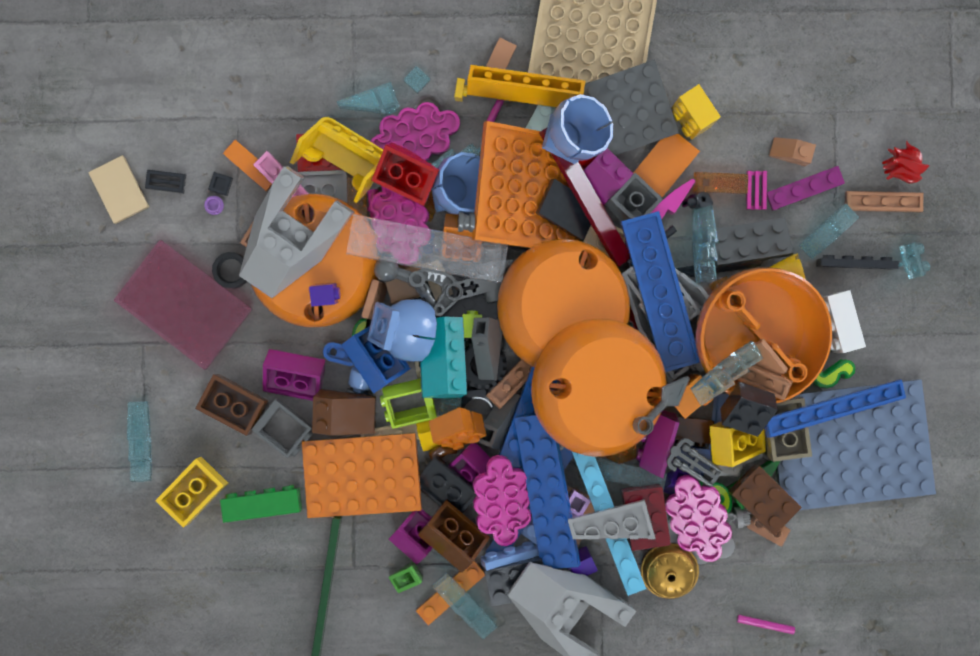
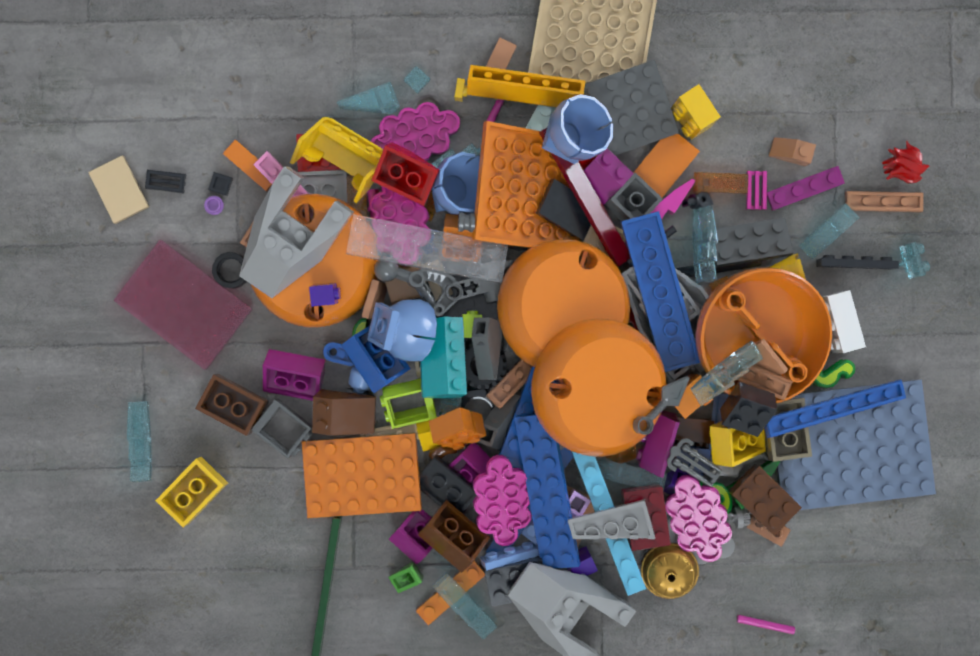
green brick [220,485,303,523] -> none

